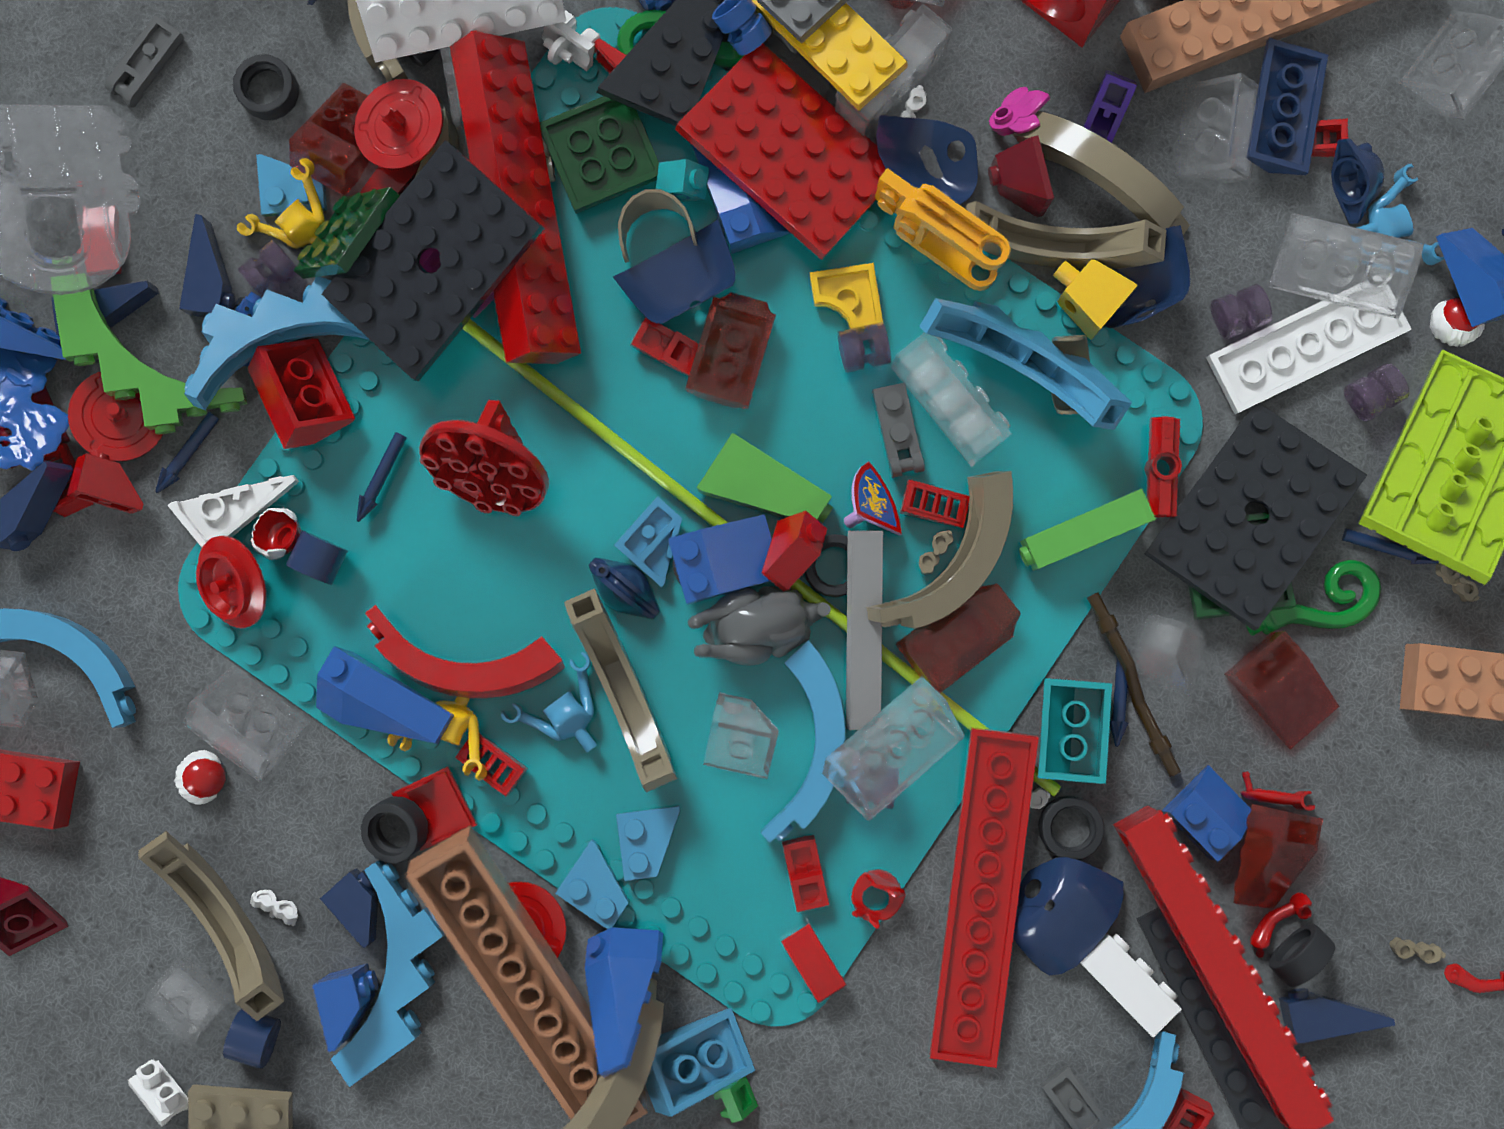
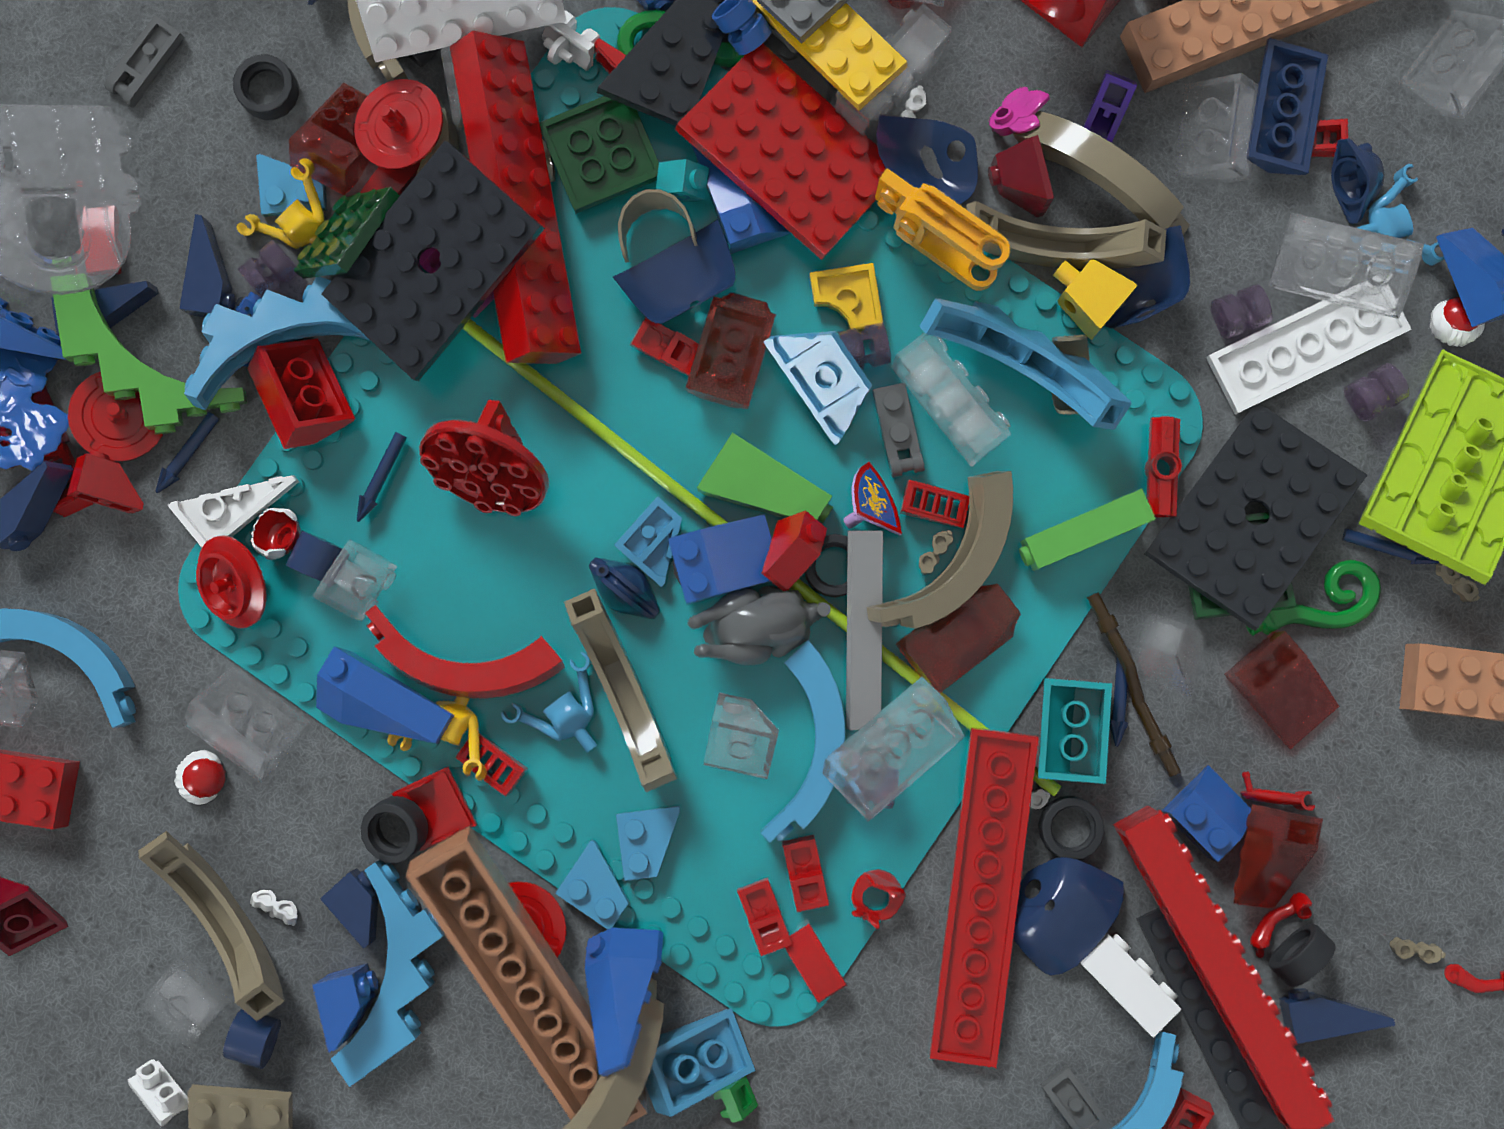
none -> clear slope [312,539,397,621]
none -> red slope [737,877,792,956]
none -> wing [764,331,872,446]

